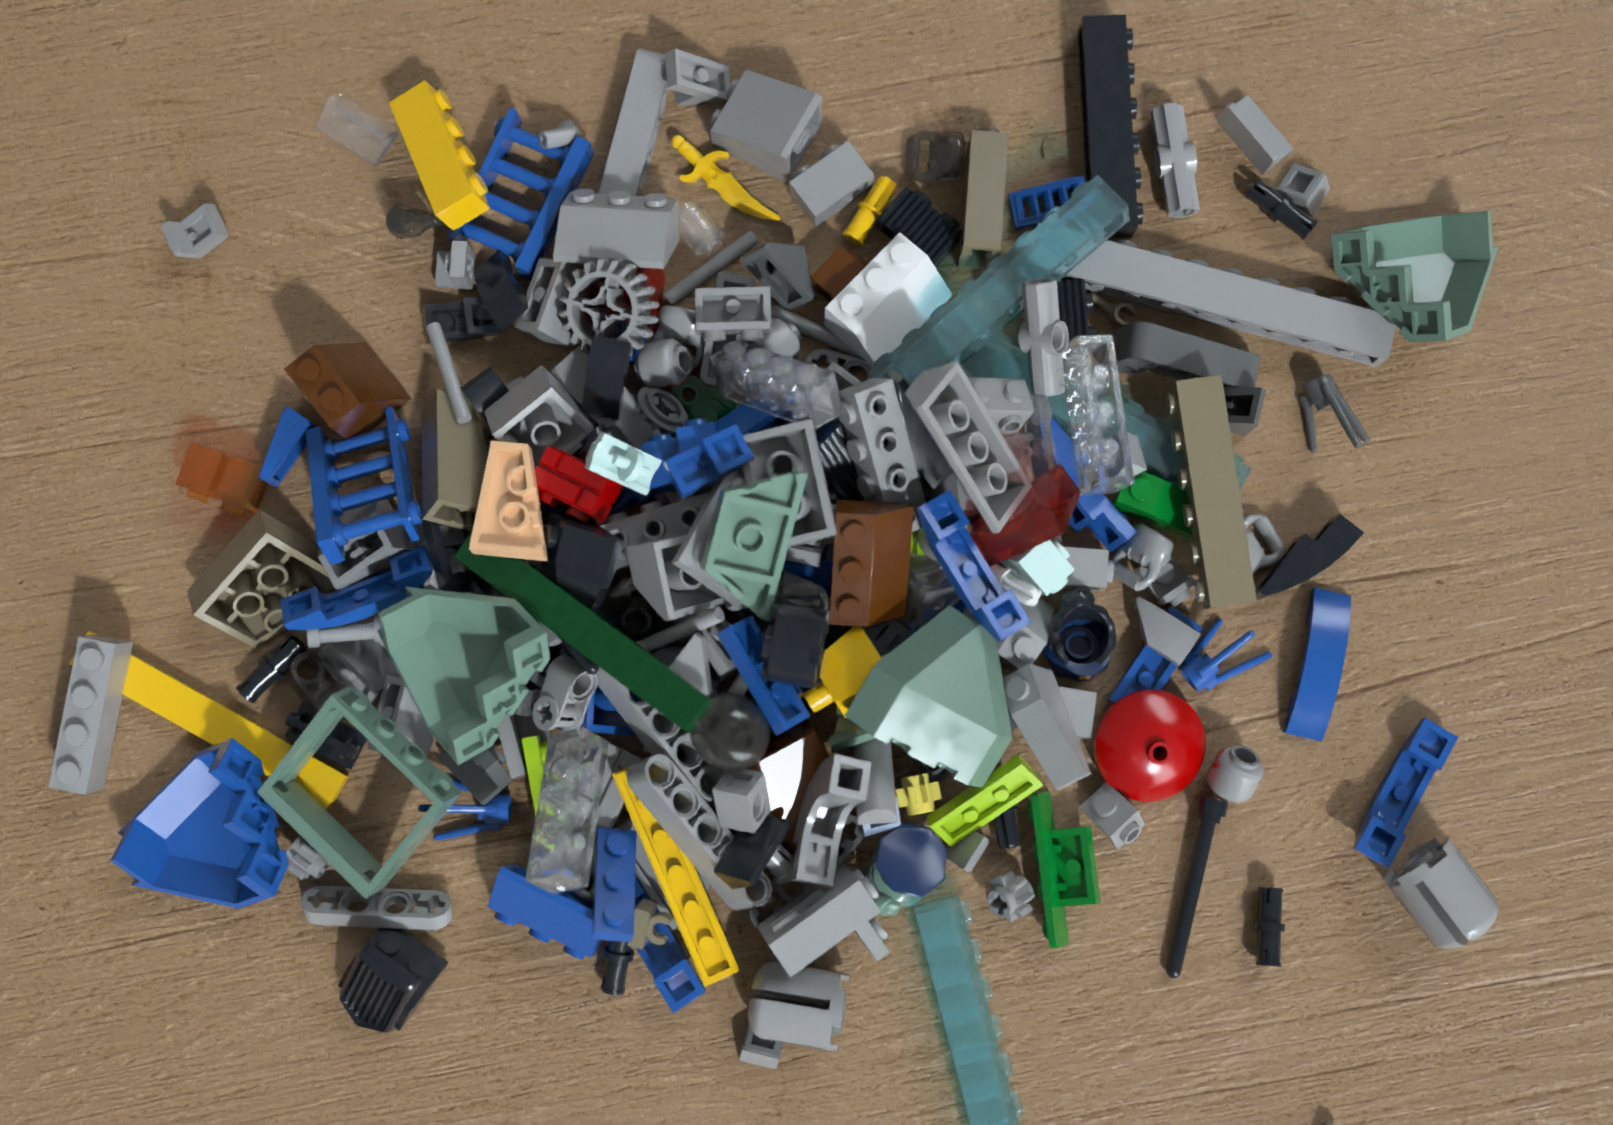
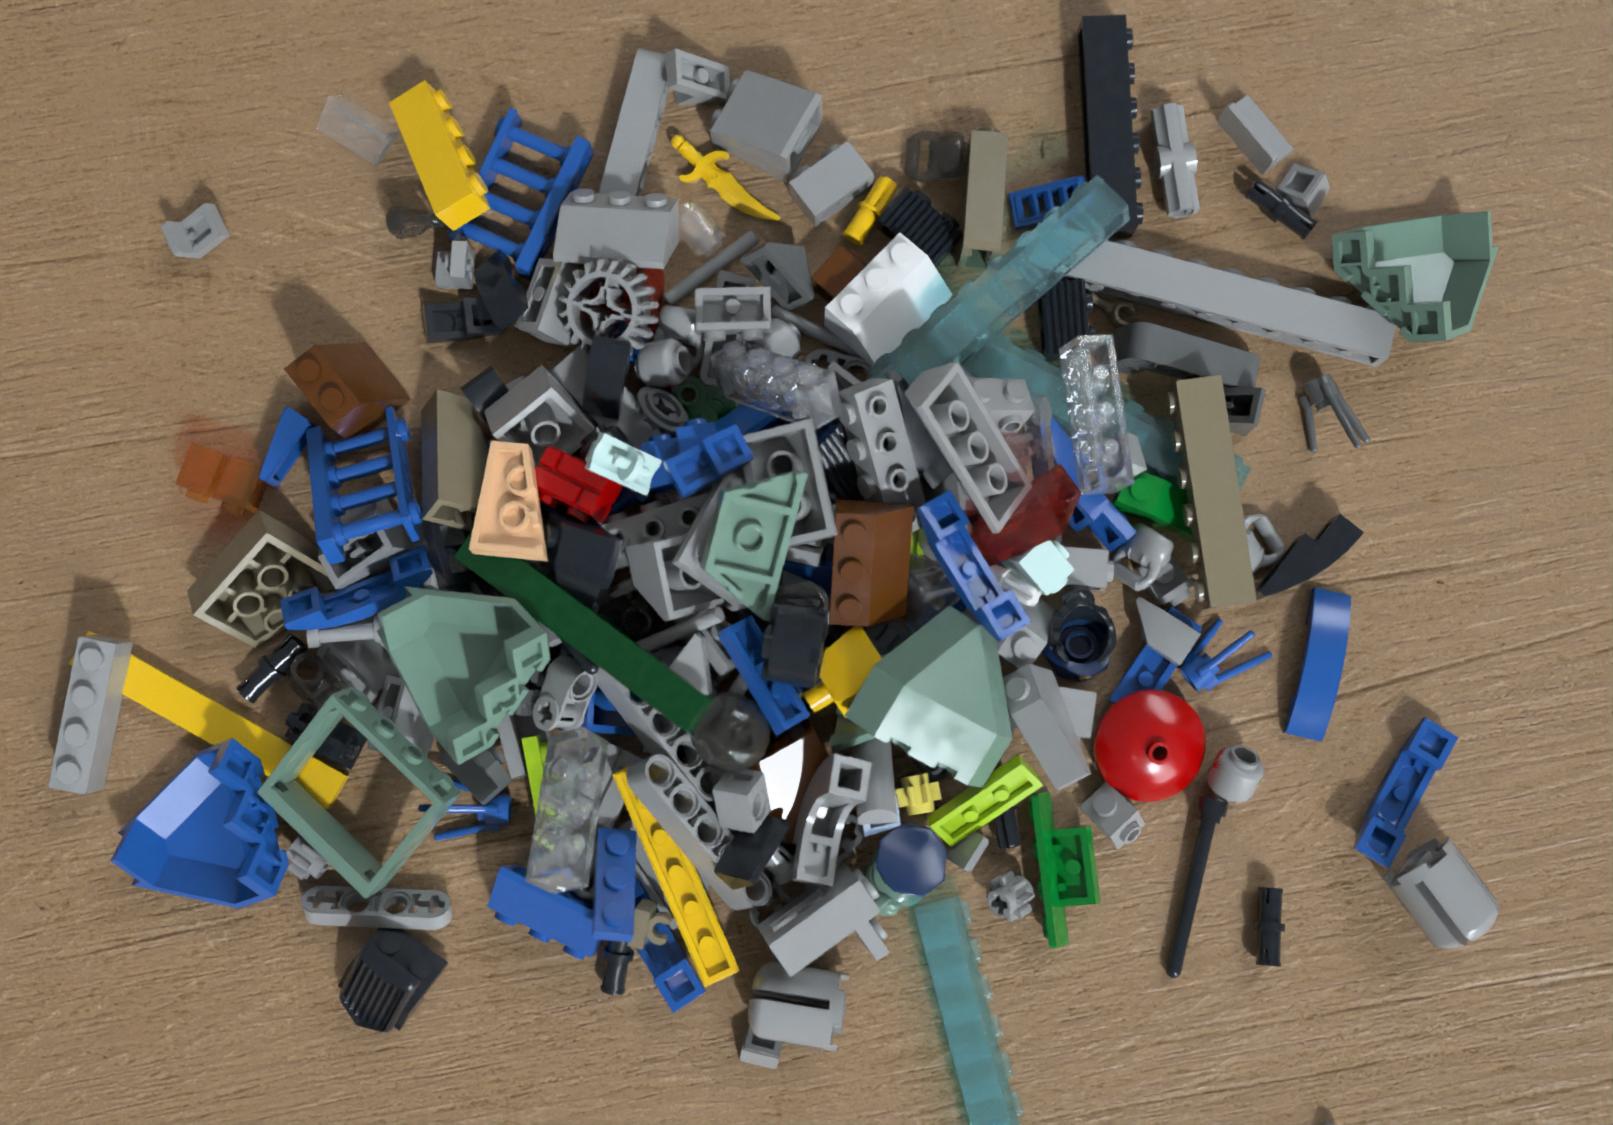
light grey bar [426,322,472,424] -> none
light grey arm [539,120,581,150] -> none
light grey piece [1018,277,1069,397] -> none

